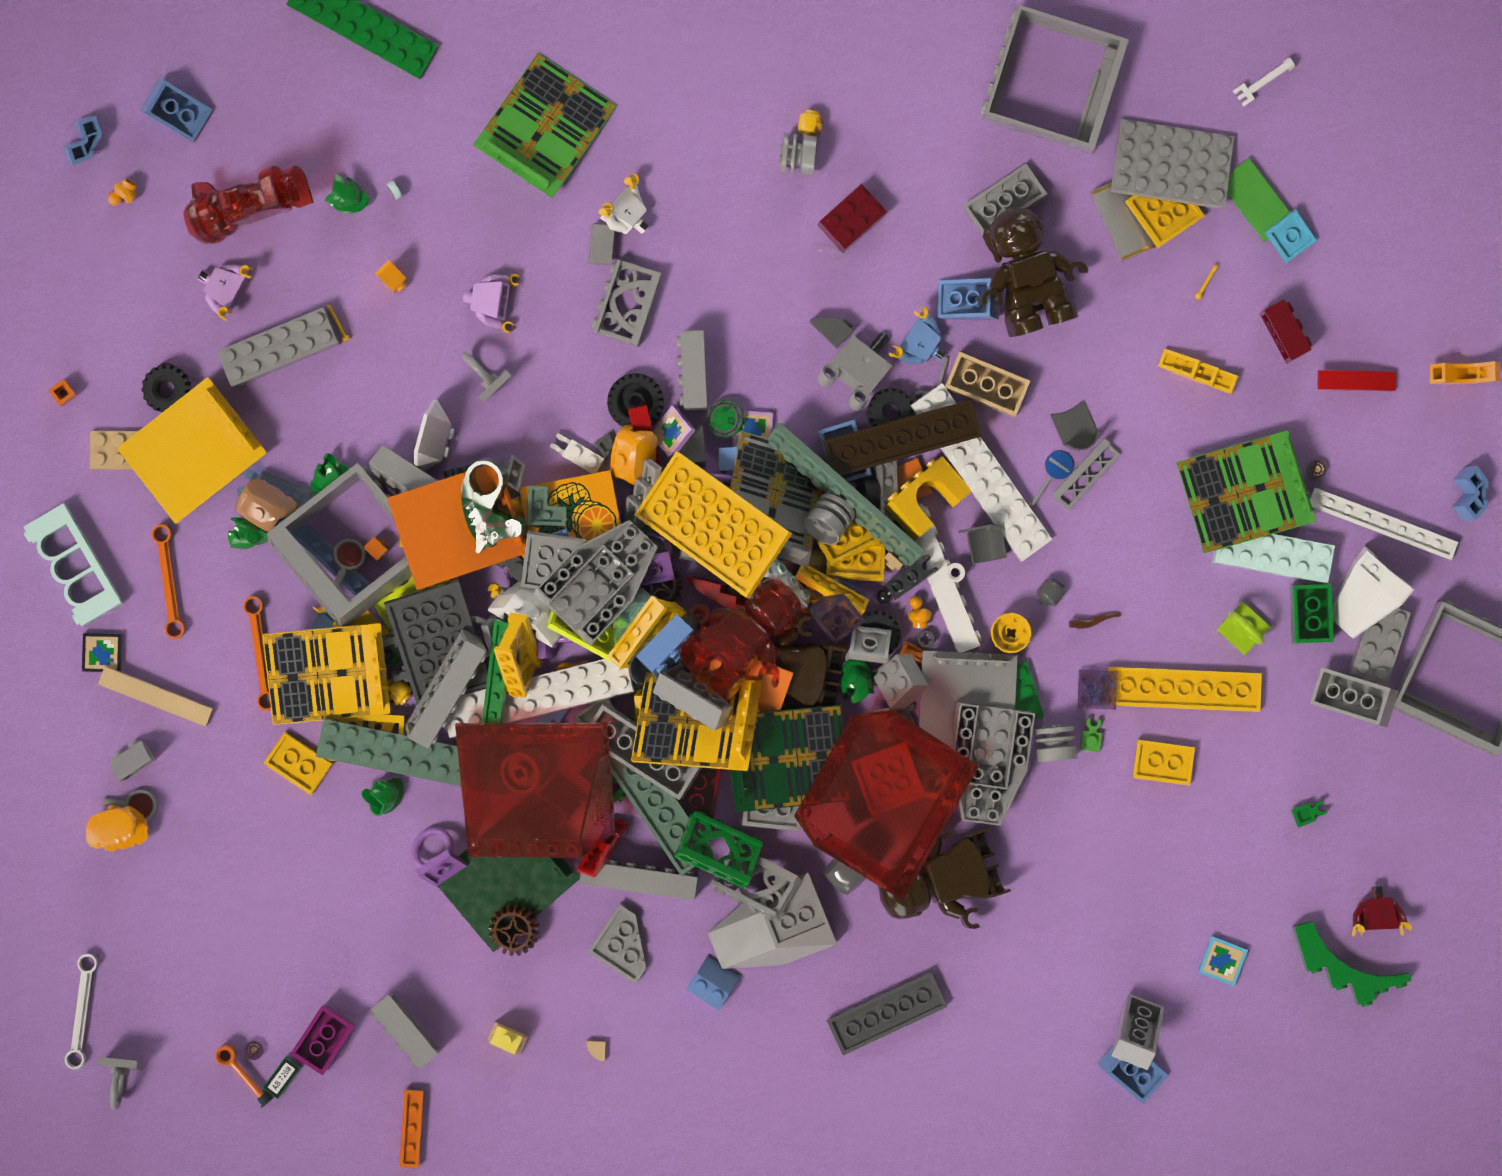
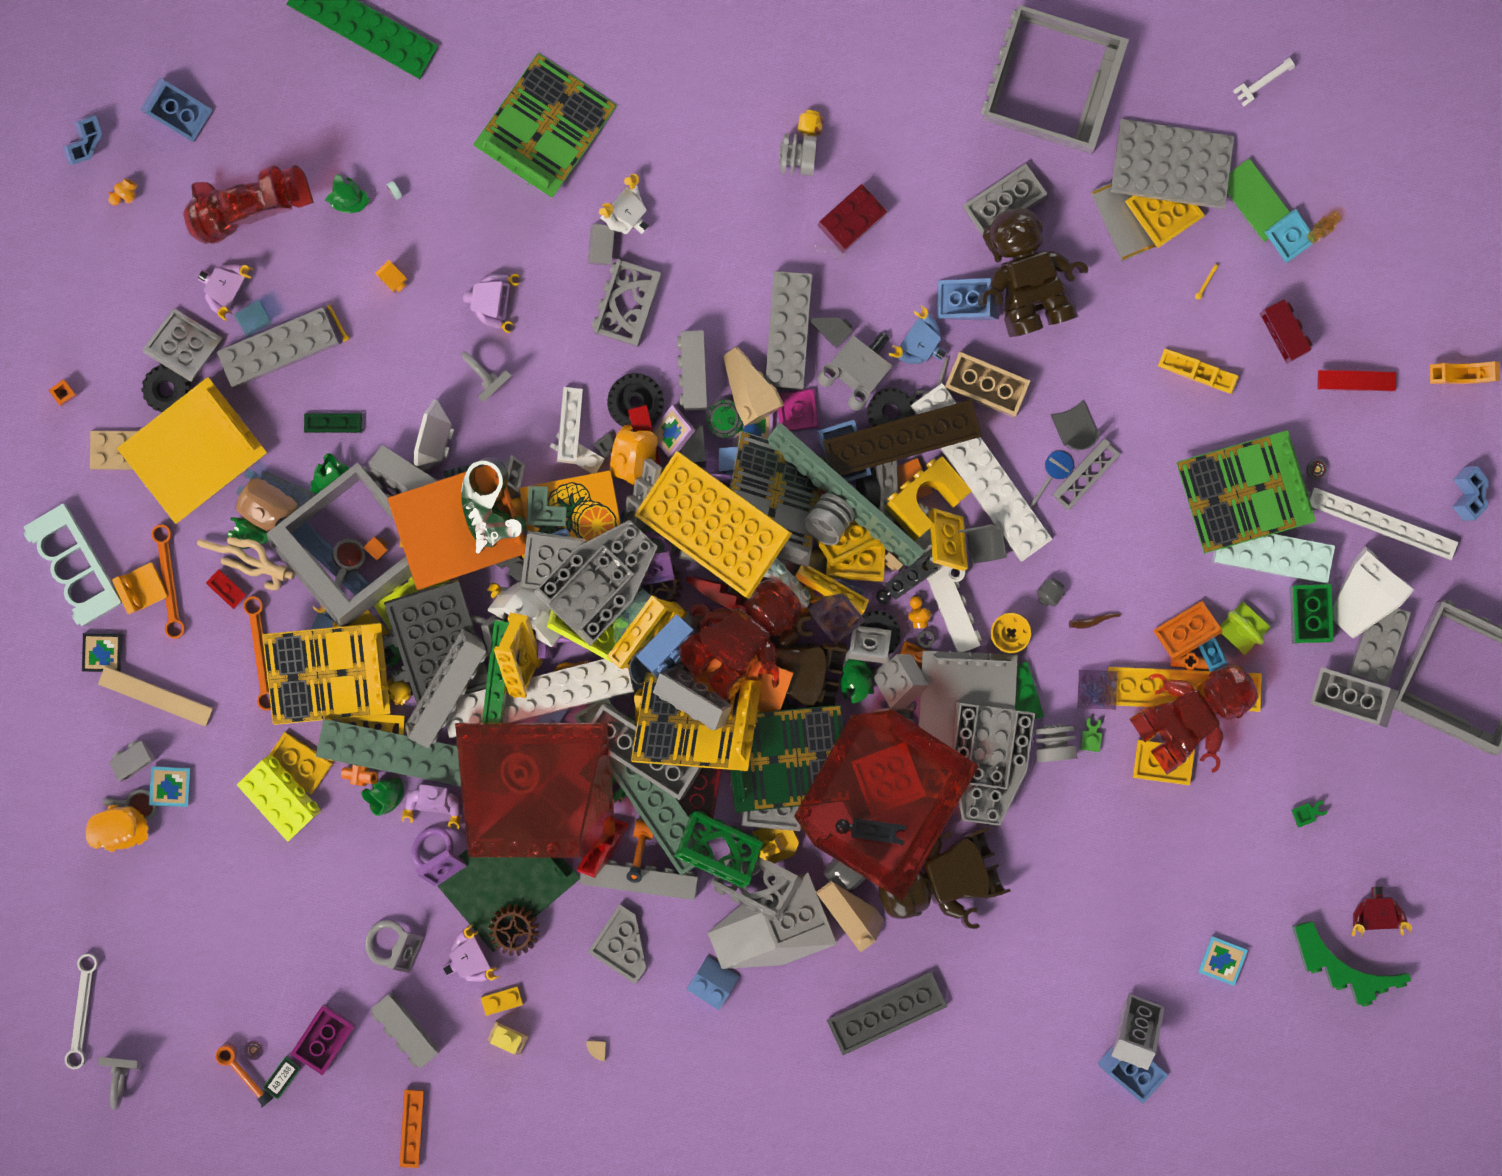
none -> light orange bracket [112,562,168,614]
none -> light grey plate [142,308,222,382]
none -> tile [149,767,190,807]
none -> tan plant [197,537,295,591]
none -> red plate [206,569,247,609]
none -> clear light blue piece [233,300,272,337]
none -> neon yellow bracket [237,755,321,842]
none -> dark green tile [304,413,362,433]
none -> orange axle [341,765,378,786]
none -> light grey tile [365,920,424,973]
none -> lavender torso [402,785,462,829]
none -> lavender torso [442,924,500,982]
none -> yellow plate [481,986,523,1016]
none -> white plate [557,387,583,464]
none -> orange piece [626,818,653,883]
none -> tan wedge [723,347,784,426]
none -> yellow piece [752,828,799,864]
none -> light grey brick [766,271,812,390]
none -> dark pink tile [778,389,819,431]
none -> tan wedge [816,881,884,953]
none -> black plate [835,818,907,846]
none -> yellow plate [929,508,968,571]
none -> clear red piece [1129,664,1258,775]
none -> orange plate [1153,601,1222,662]
none -> orange axle [1170,653,1209,670]
none -> dark azure slope [1199,637,1229,672]
none -> clear yellow axle [1307,211,1342,244]

